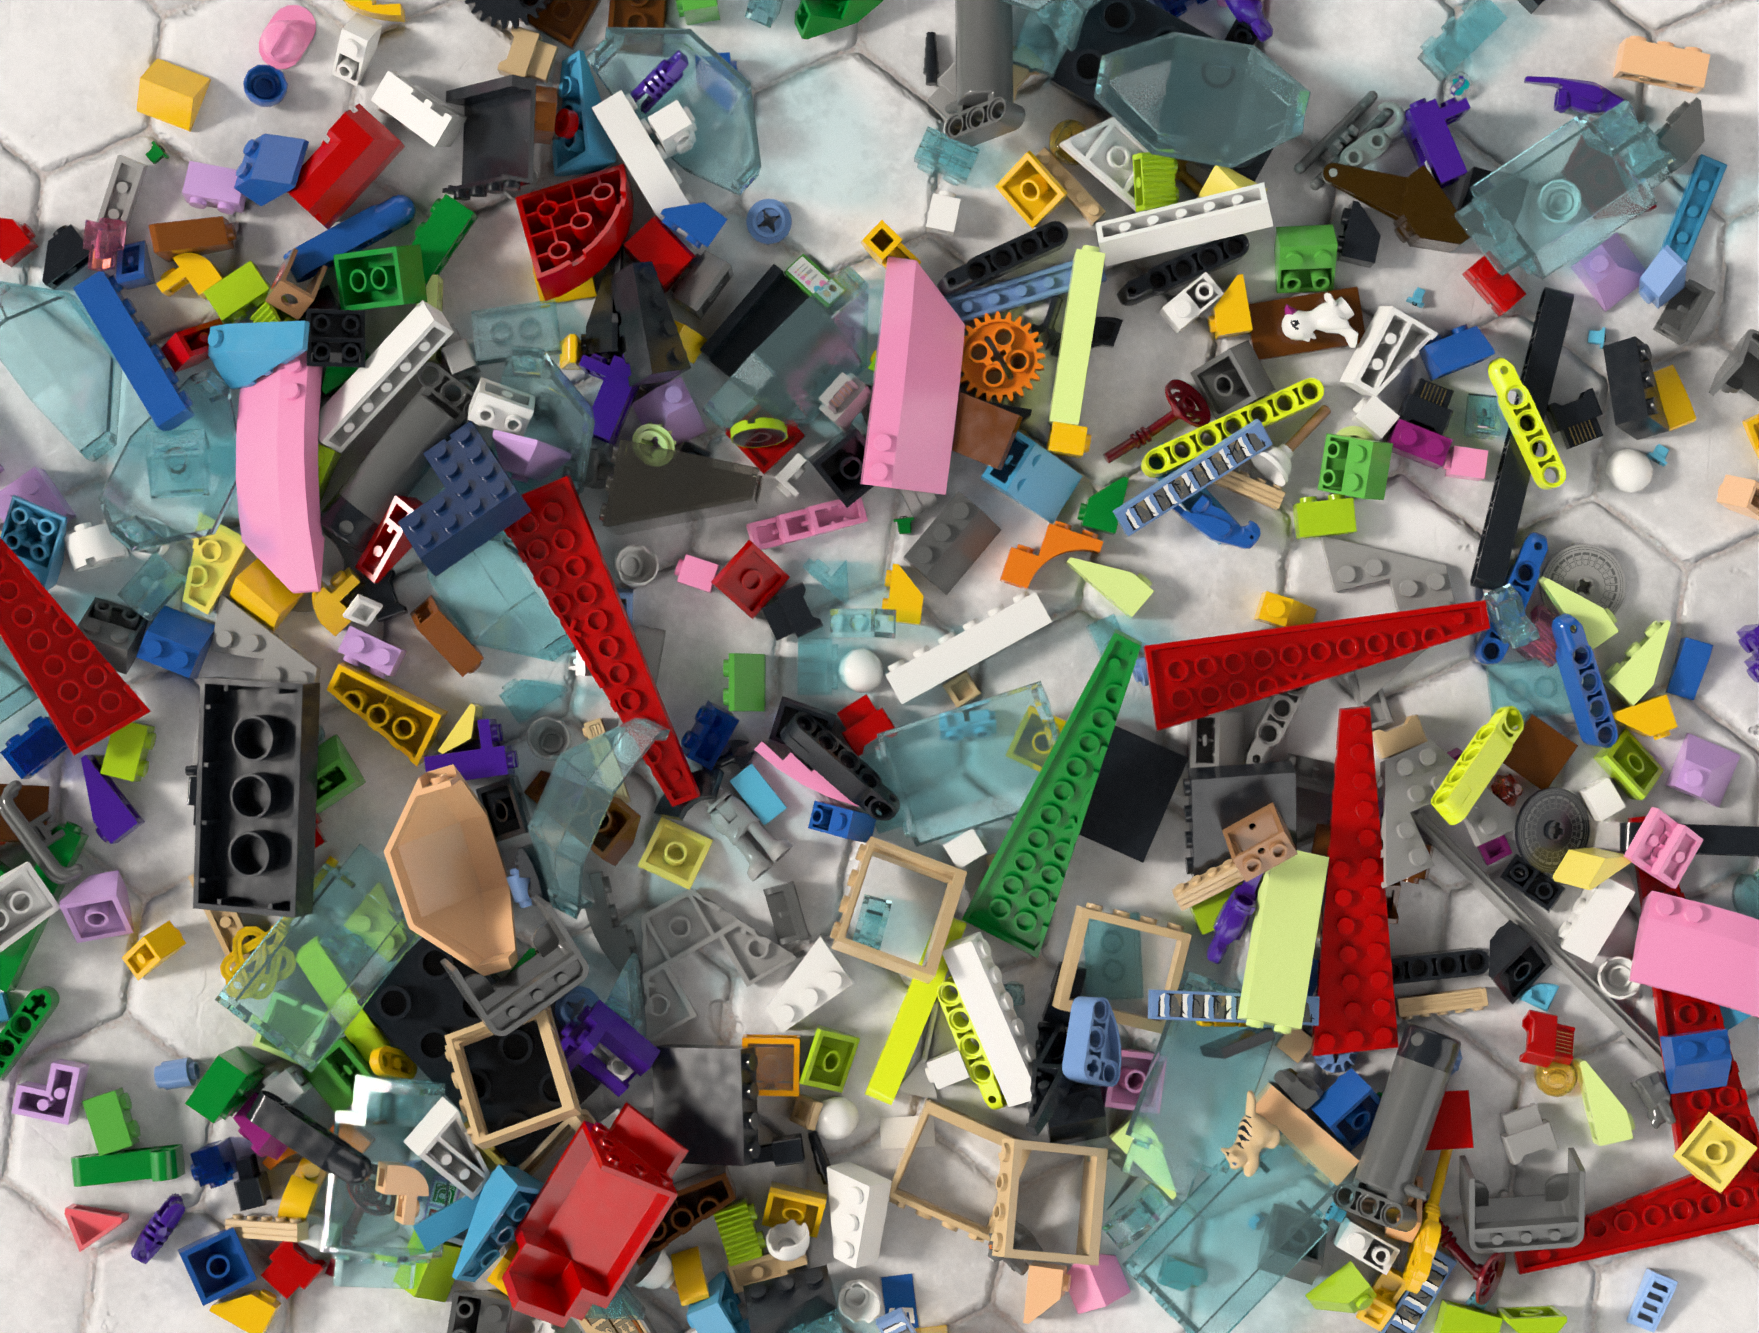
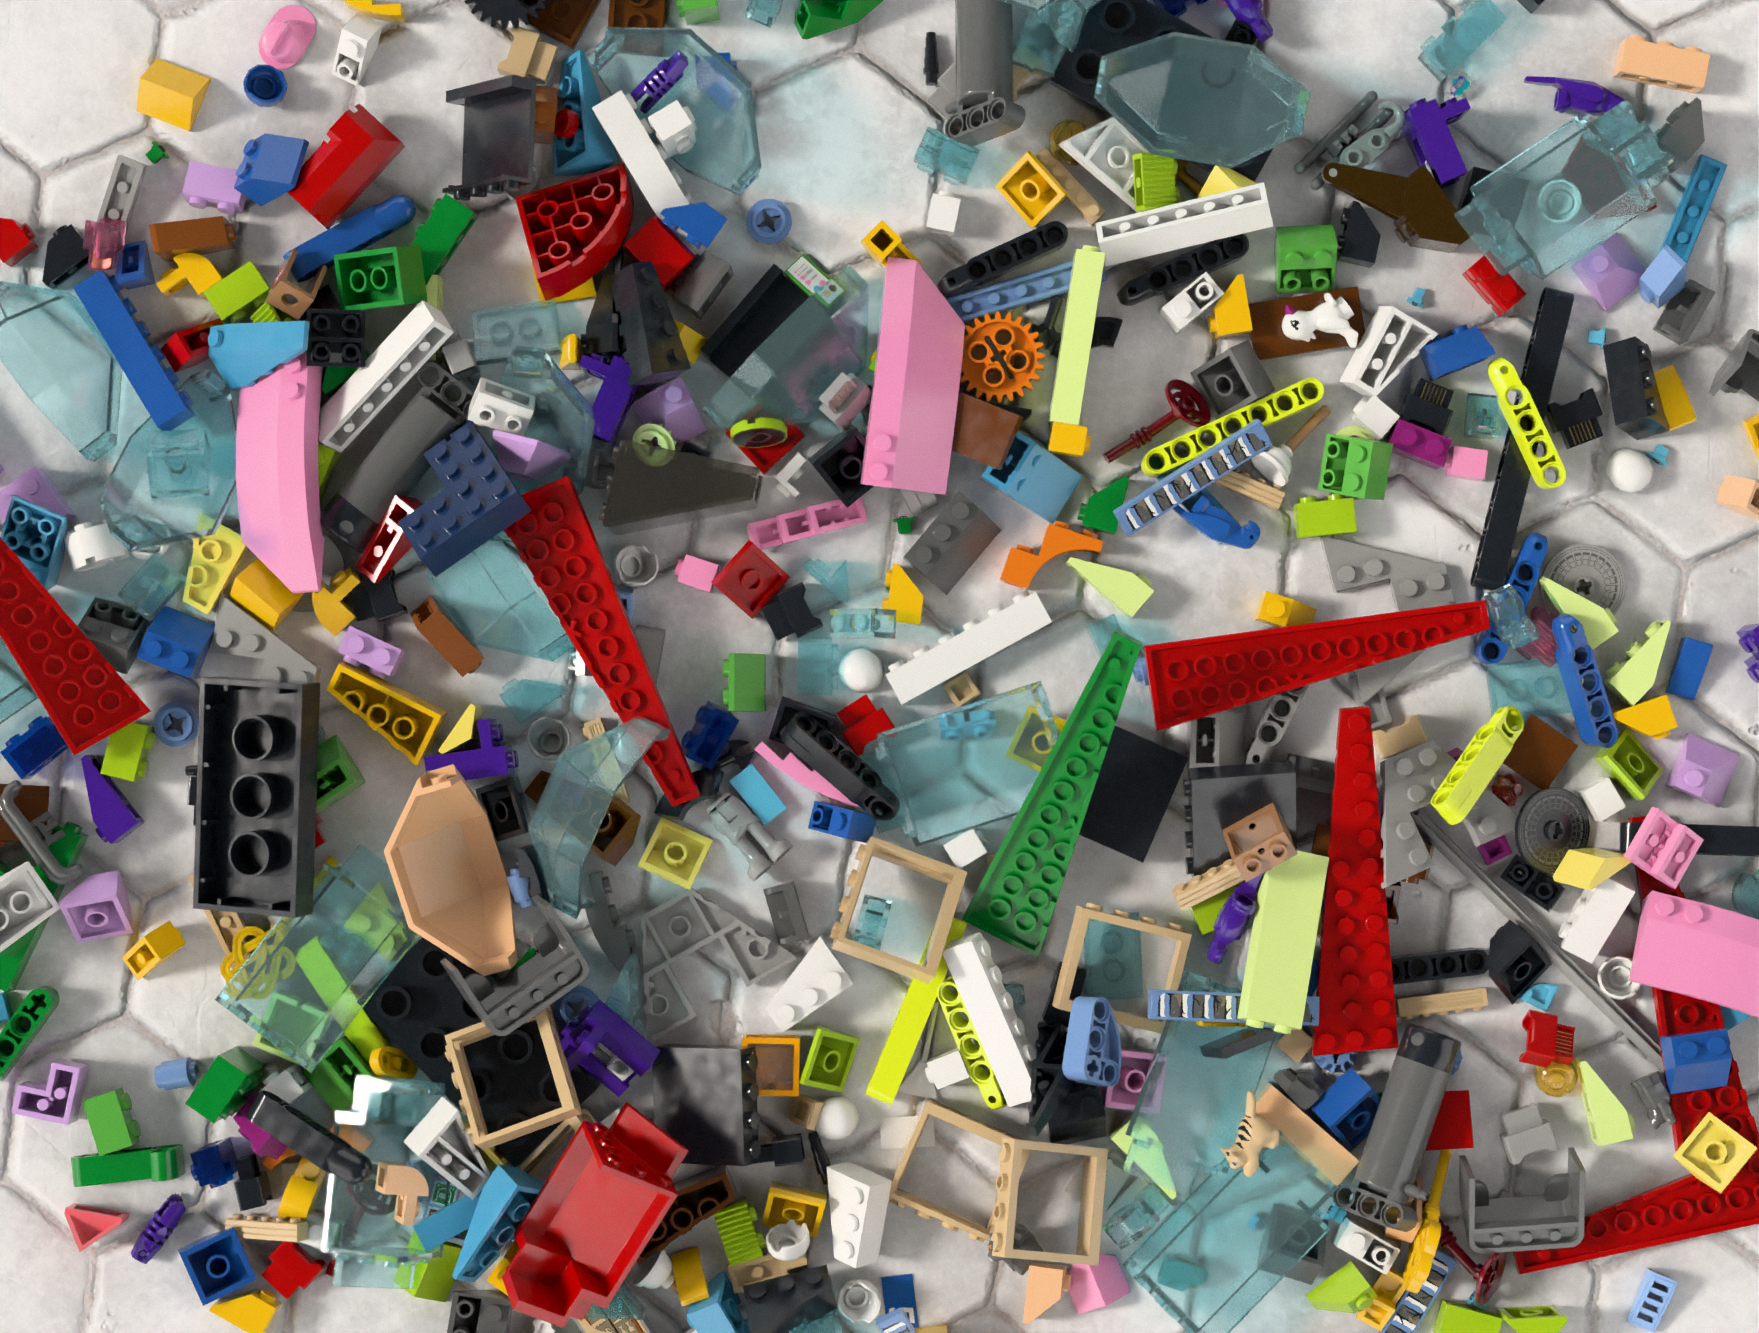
white slope [343,594,383,627] -> none
white wedge [371,71,467,149] -> none
none -> medium blue gear [154,701,199,747]

